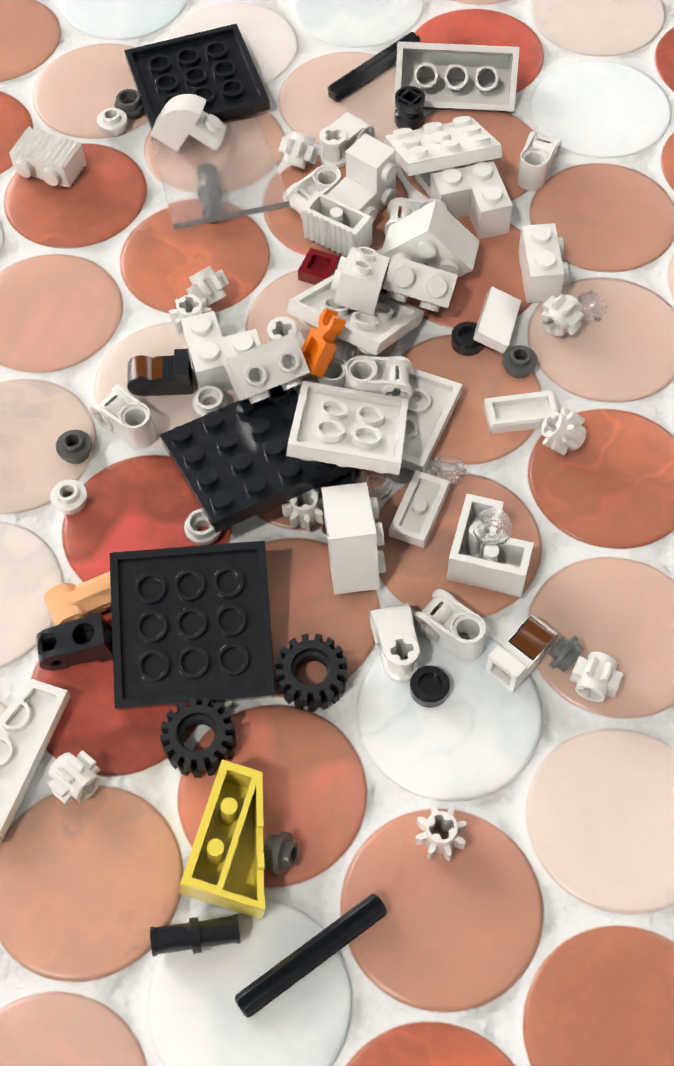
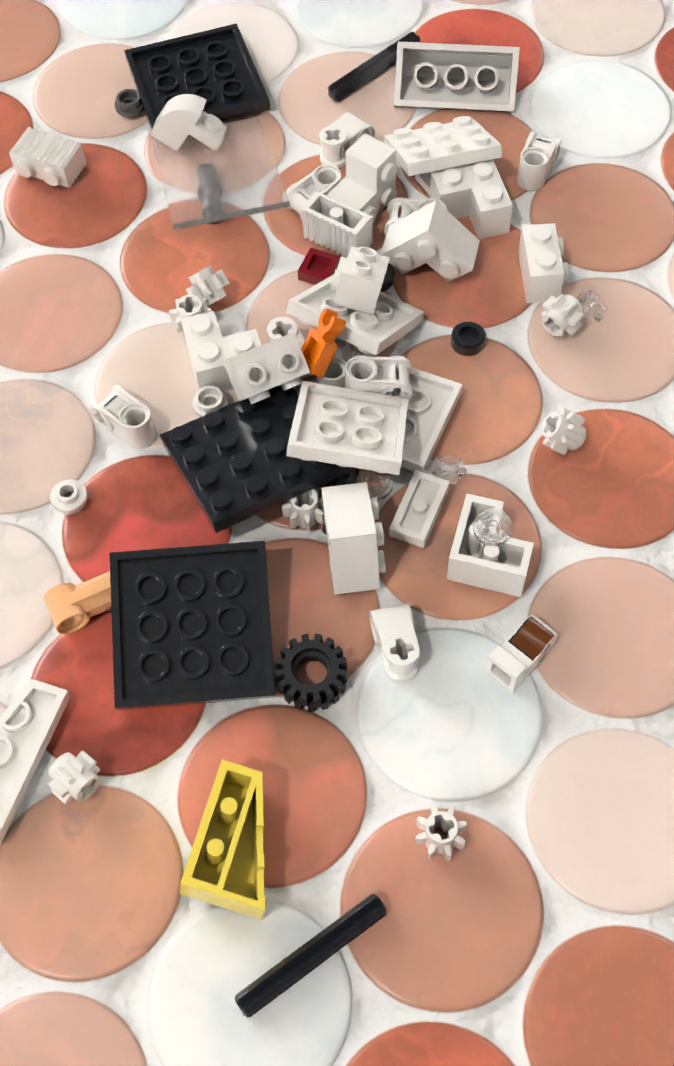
black leg [36,613,113,671] -> none
dark grey plate [56,430,92,464] -> none
white plate [97,108,128,137] -> none
black leg [127,348,193,396] -> none
black pin [150,914,241,957] -> none
black tyre [160,697,237,778] -> none
white plate [184,509,221,545] -> none
dark grey plate [264,831,298,876] -> none
white gear [278,131,319,169] -> none
white brick [382,255,458,312] -> none
black wheel [394,86,425,130] -> none
black tile [410,666,450,708] -> none
white piece [412,589,486,661] -> none
white tile [473,286,521,354] -> none
white tile [483,390,559,434] -> none
dark grey plate [502,345,537,378] -> none
dark grey plate [548,635,584,672] -> none
white gear [570,652,624,702] -> none

